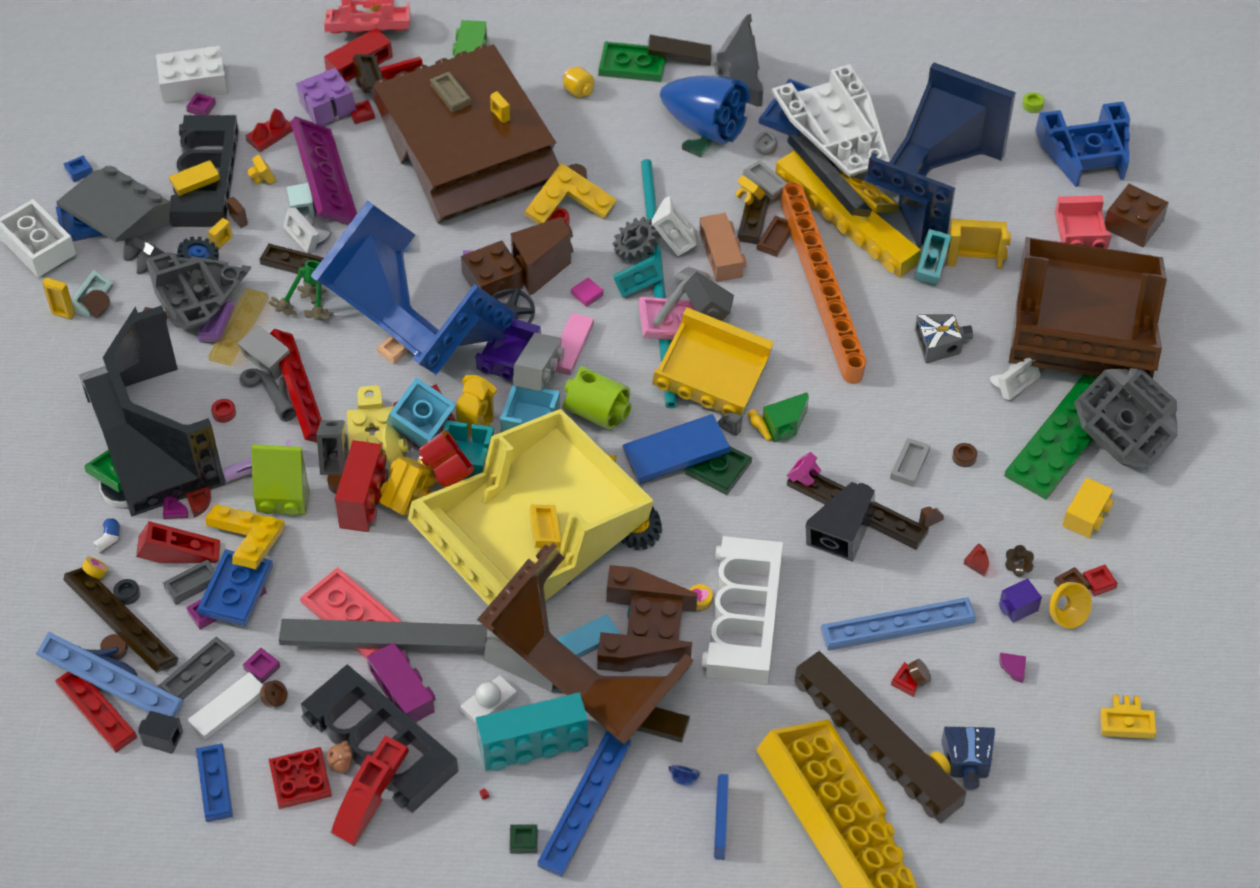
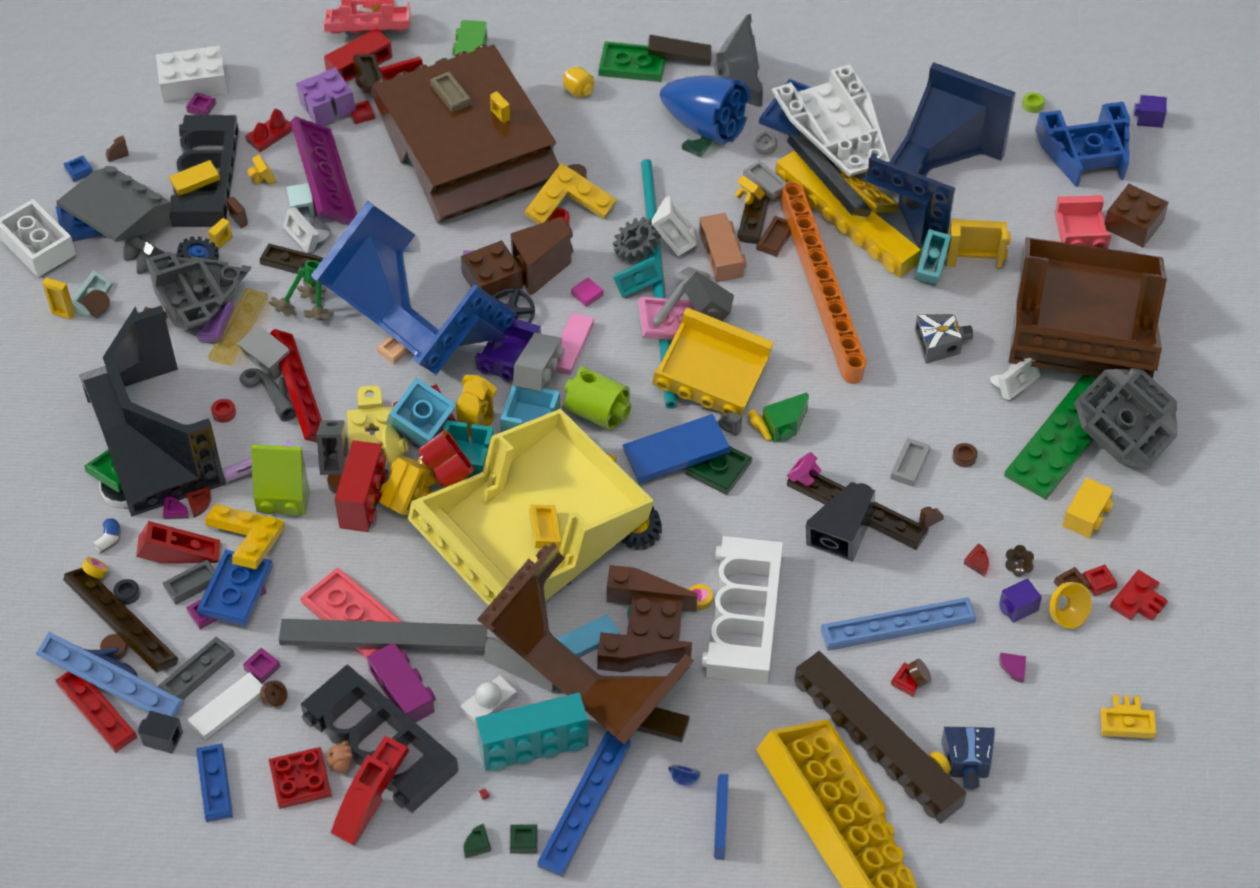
none -> reddish brown tile [106,135,129,162]
none -> dark green tile [463,823,491,858]
none -> red hinge [1110,569,1168,621]
none -> dark purple brick [1133,95,1167,128]

